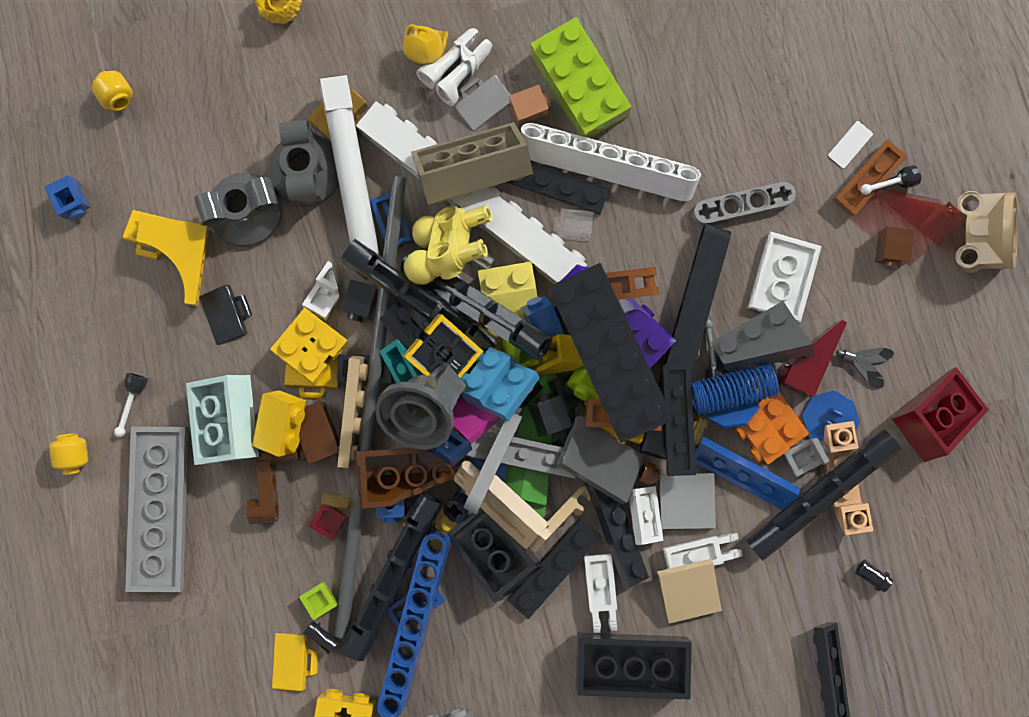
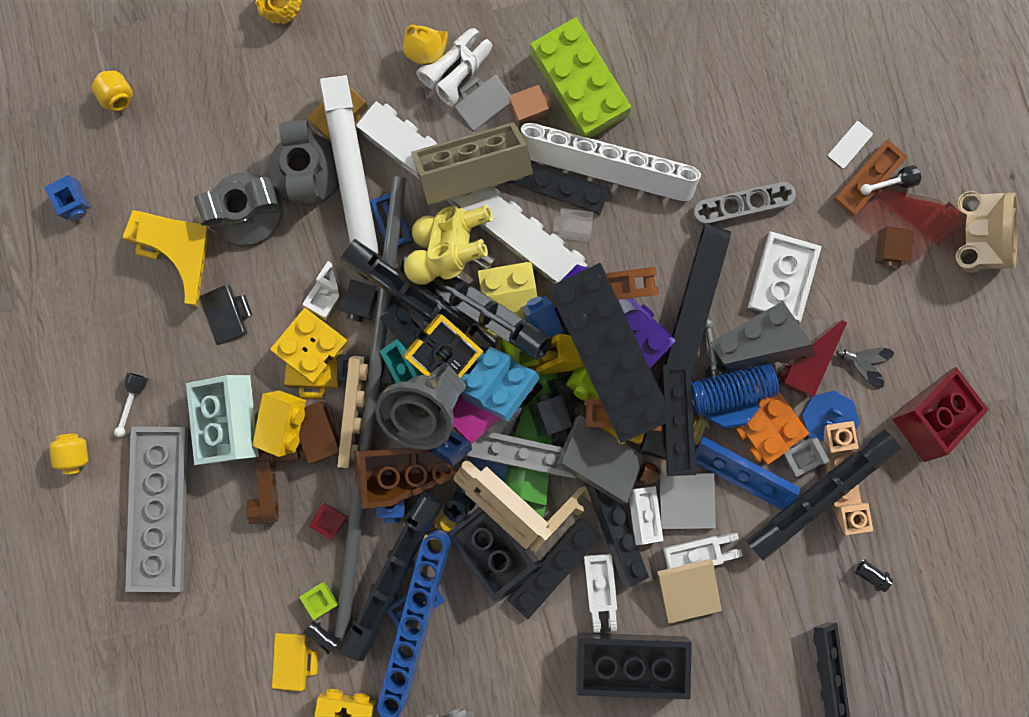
clear yellow tile [321,491,352,509] -> none
light grey beam [464,413,522,514] -> none

